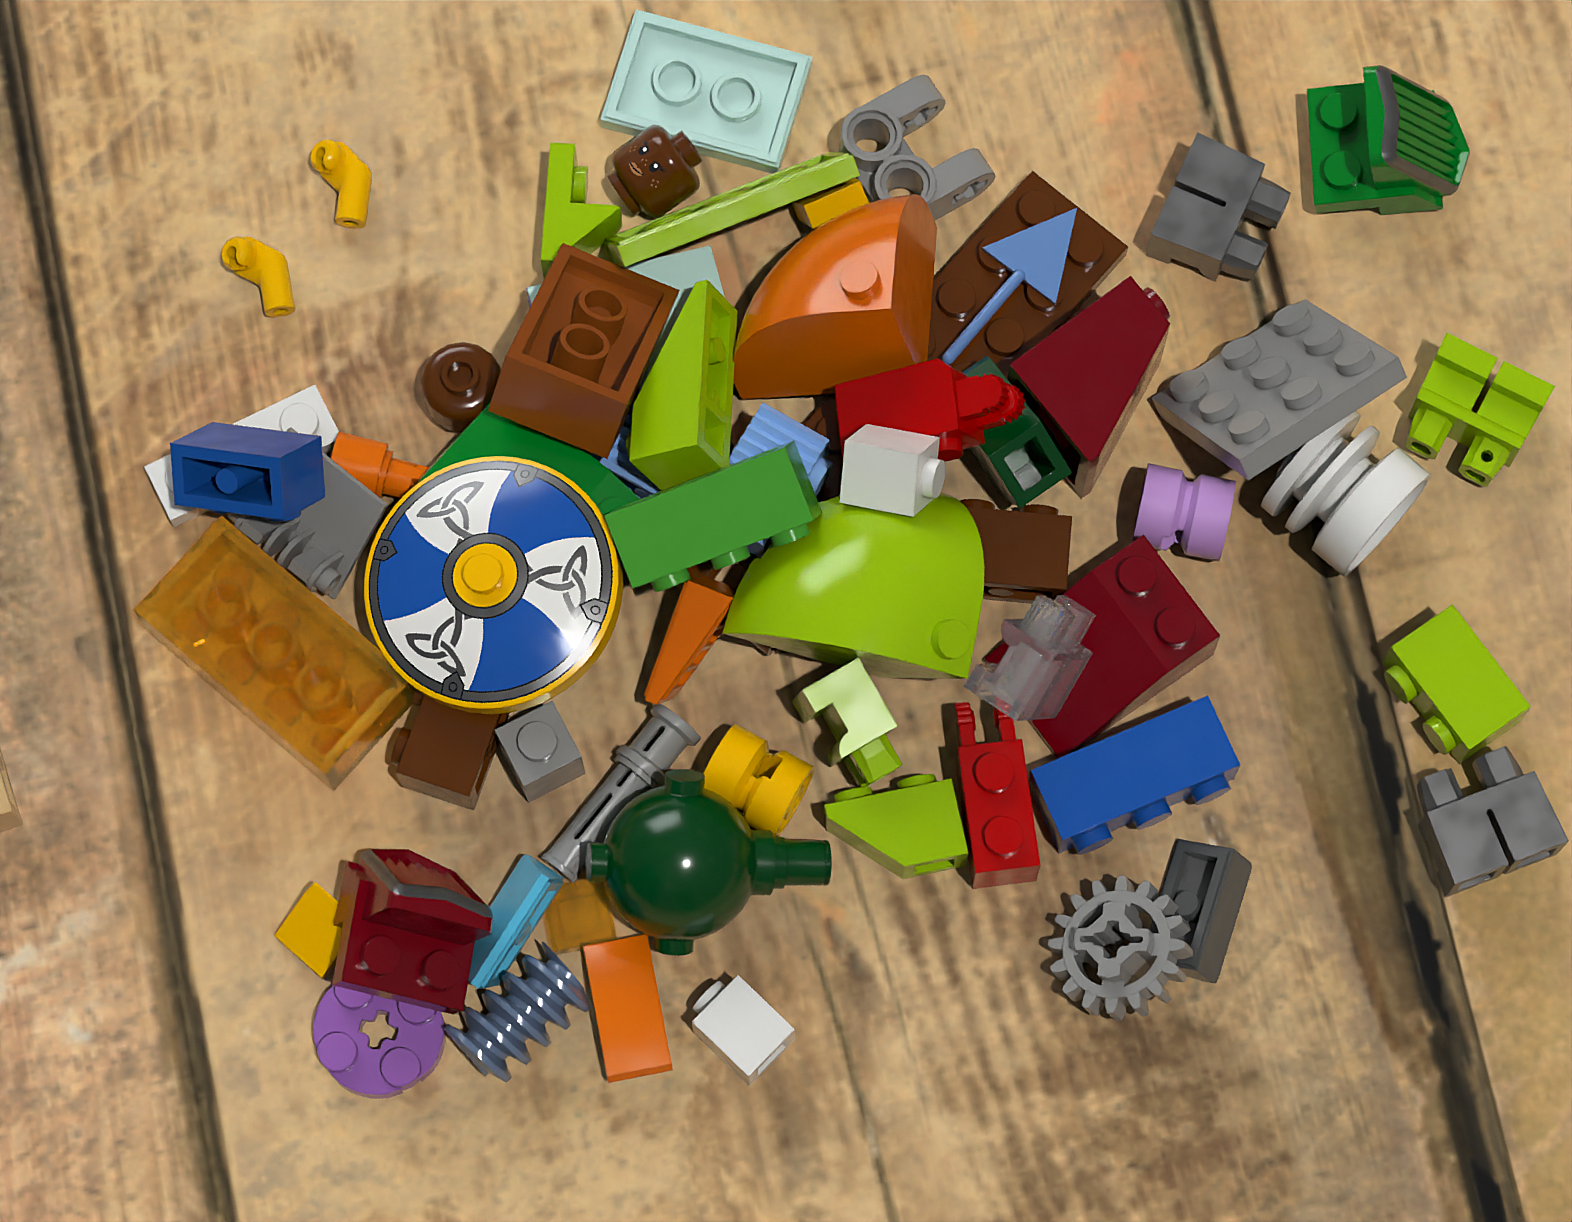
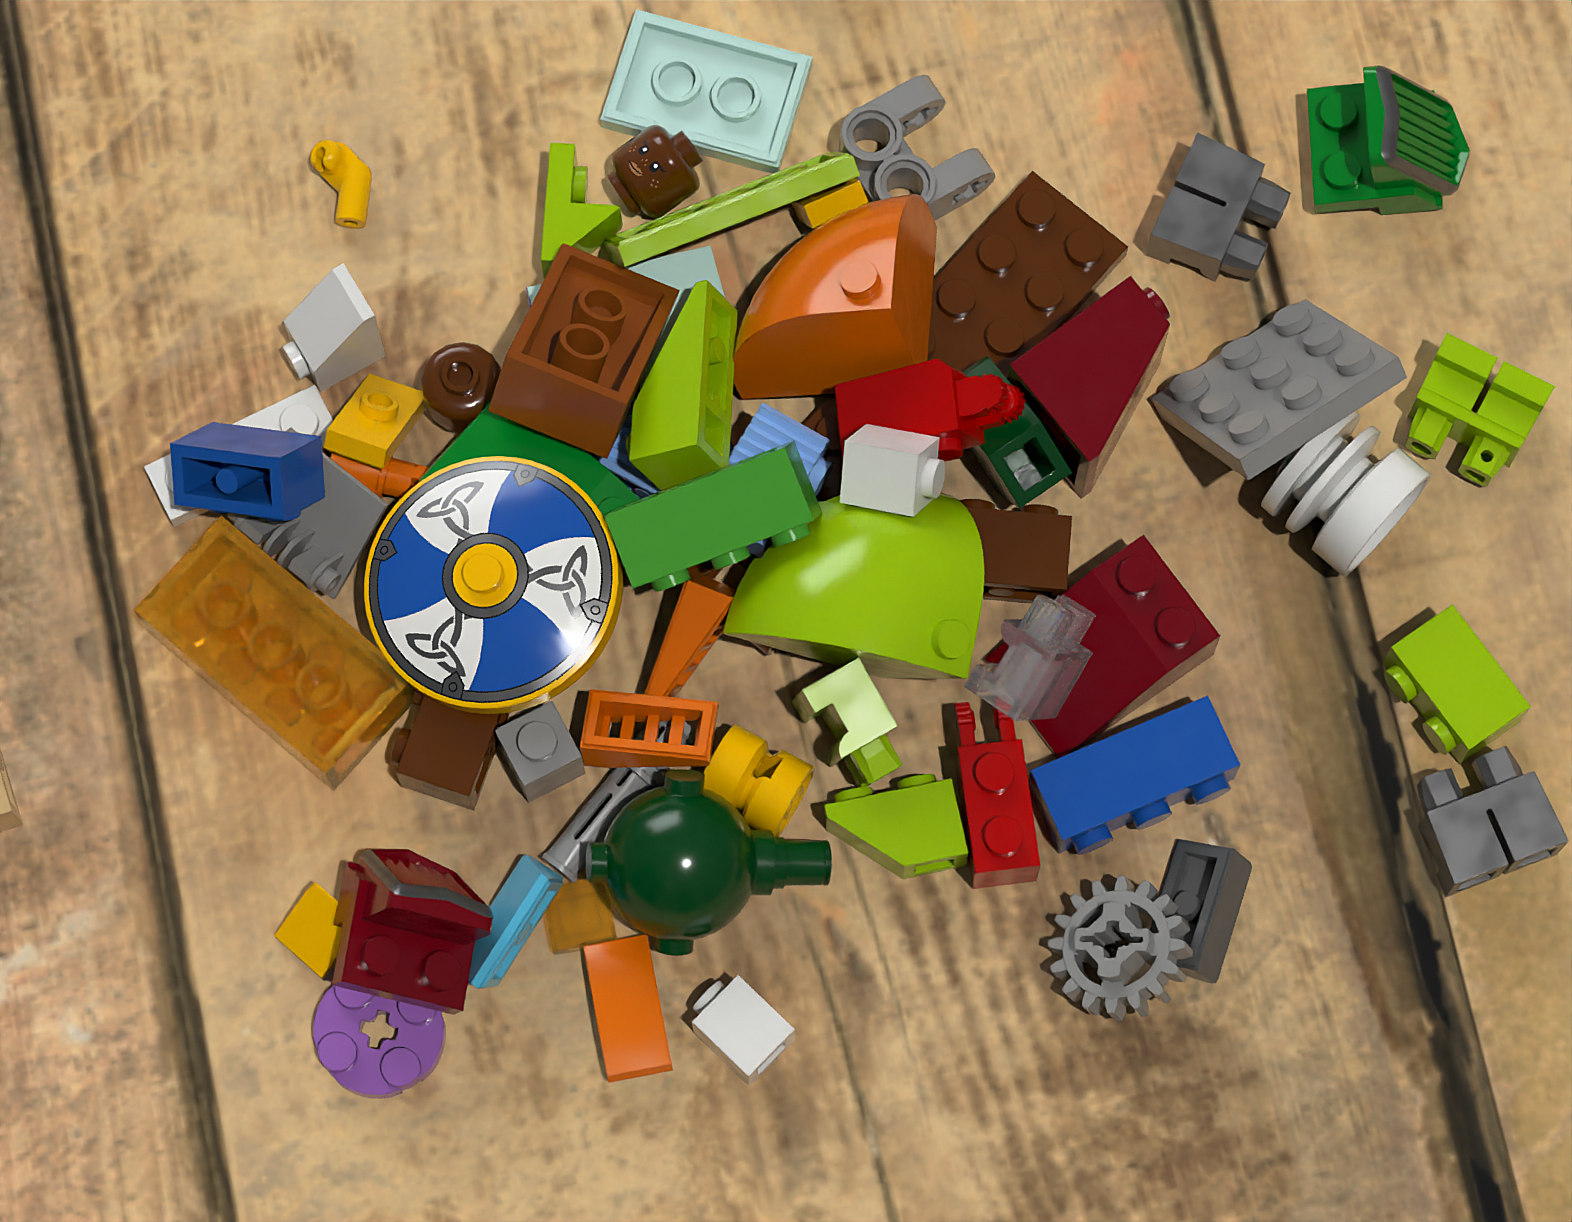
yellow arm [221,236,296,317] -> none
sand blue piece [443,941,591,1083] -> none
medium blue piece [942,208,1077,365] -> none
lavender wheel [1132,463,1236,561] -> none
none -> white slope [281,263,386,392]
none -> yellow plate [323,373,425,469]
none -> orange slope [579,689,719,768]

